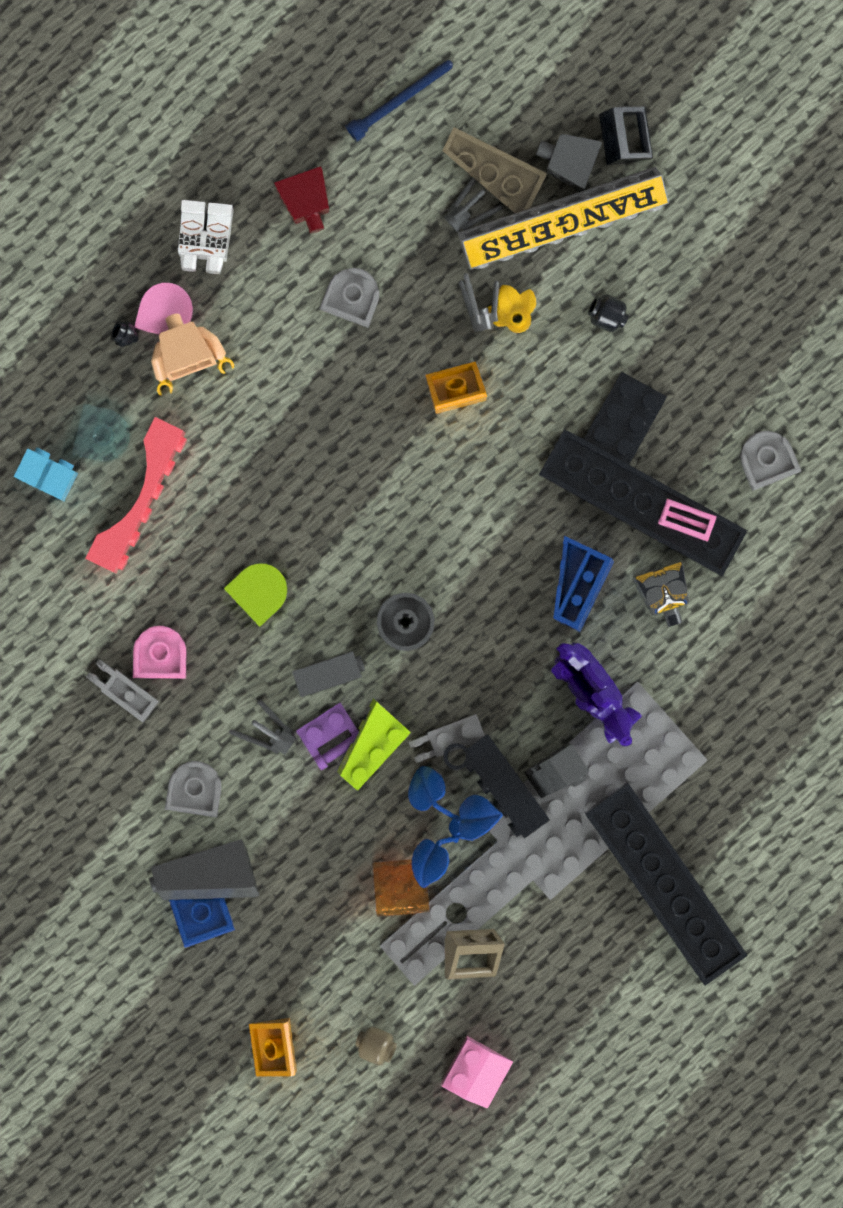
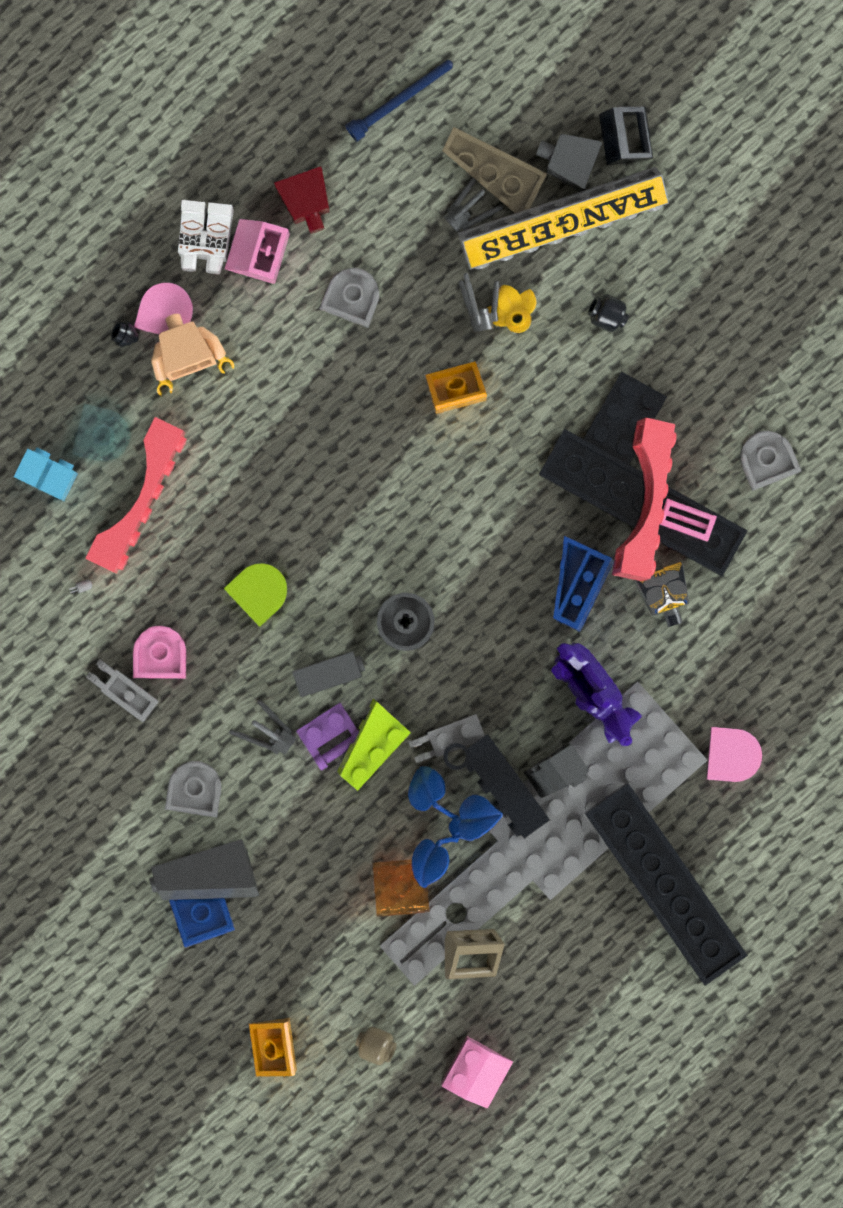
none -> light grey piece [69,579,92,593]
none -> bright pink slope [225,219,290,284]
none -> coral arch [612,418,676,581]
none -> bright pink tile [706,727,762,782]

